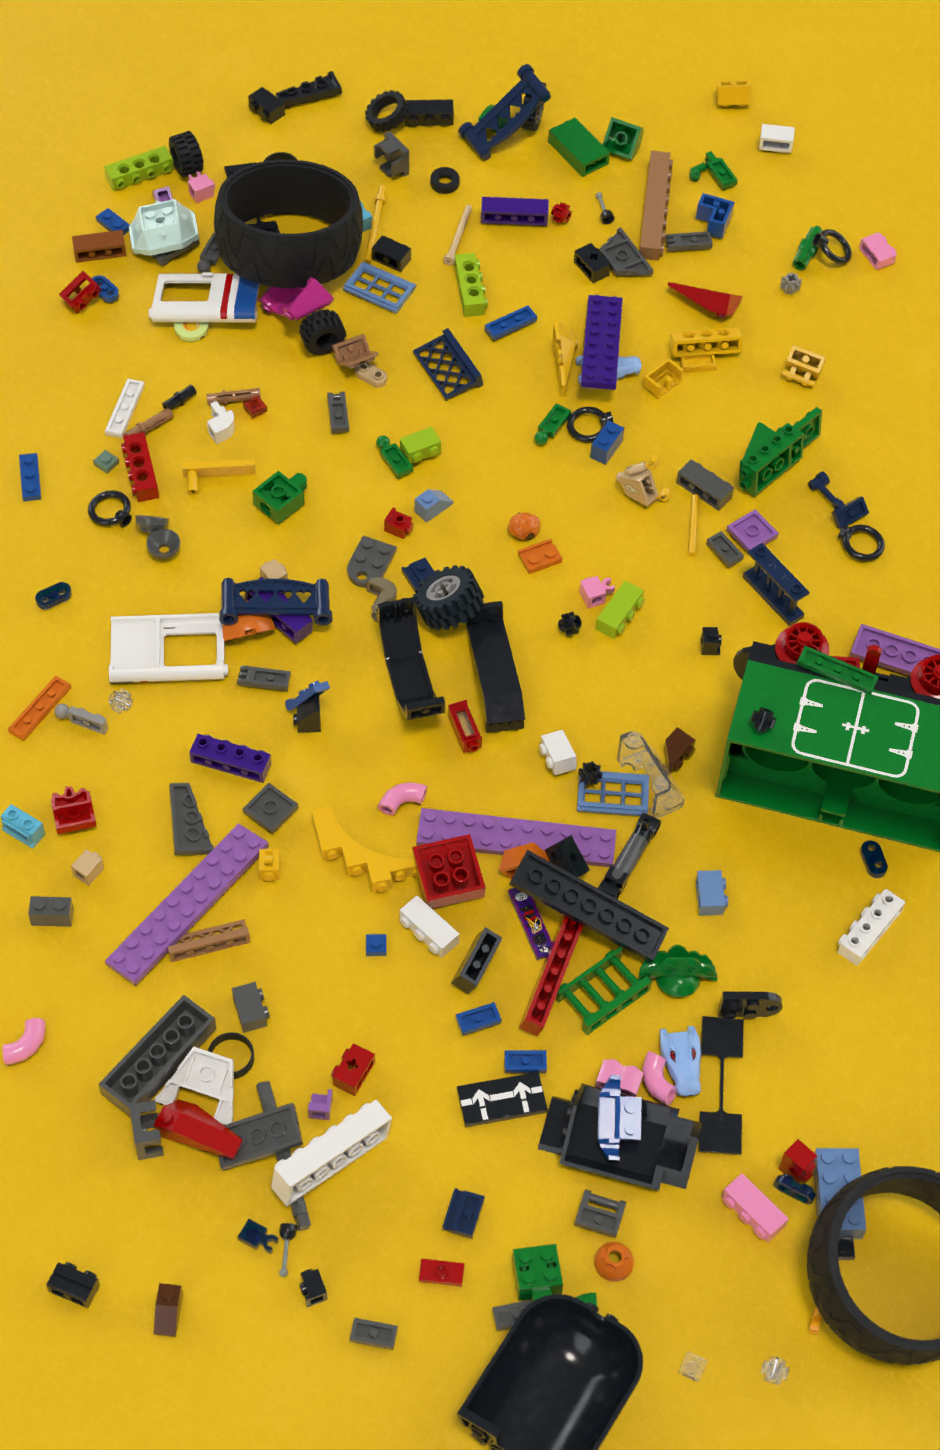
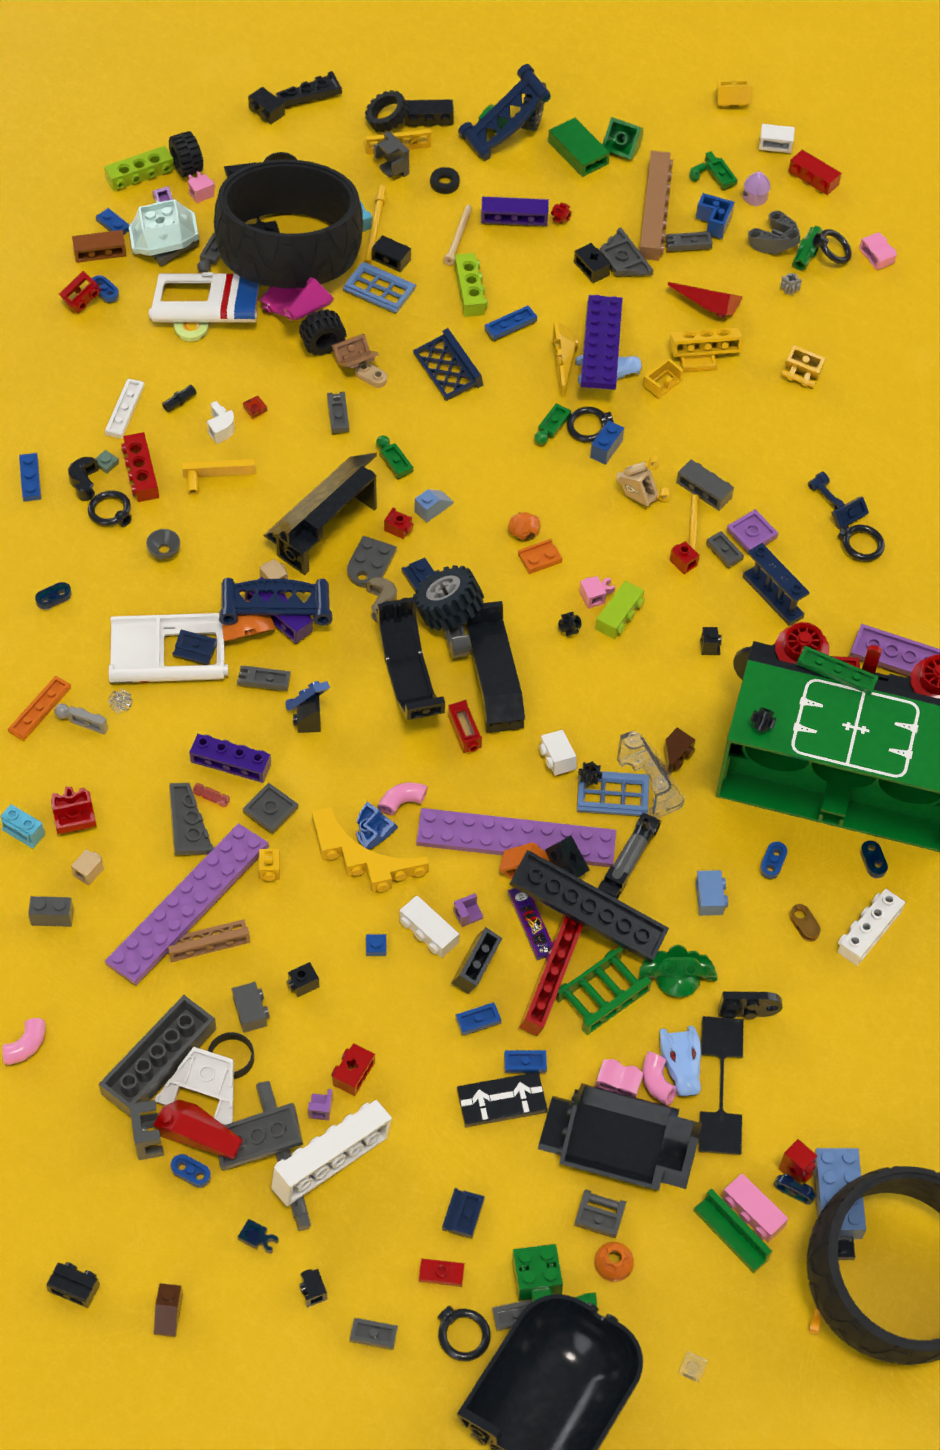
medium nougat pin [123,408,174,436] -> none
dark grey piece [135,515,169,533] -> none
medium nougat pin [207,388,261,405] -> none
green brick [252,470,307,525] -> none
hinge [279,1223,297,1277] -> none
lime brick [400,427,441,464] -> none
red slope [412,834,486,909] -> none
black hinge [596,192,615,224] -> none
plate [597,1075,642,1160] -> none
green wedge [739,407,822,496] -> none
clear gear [761,1356,789,1385] -> none
none -> black animal [68,457,99,501]
none -> blue plate [171,1154,211,1187]
none -> dark blue plate [172,629,217,665]
none -> axle [193,783,230,807]
none -> black panel [263,453,377,575]
none -> black brick [286,962,320,997]
none -> blue brick [356,801,398,849]
none -> yellow fence [364,129,431,154]
none -> black piece [437,1306,491,1361]
none -> dark grey animal [443,622,471,659]
none -> medium lavender panel [453,894,483,927]
none -> red brick [670,541,700,575]
none -> green fence [694,1188,772,1274]
none -> lavender helmet [743,171,770,206]
none -> dark grey connector [748,211,801,254]
none -> blue plate [760,842,787,879]
none -> red brick [788,149,842,195]
none -> pearl gold piece [790,904,821,942]

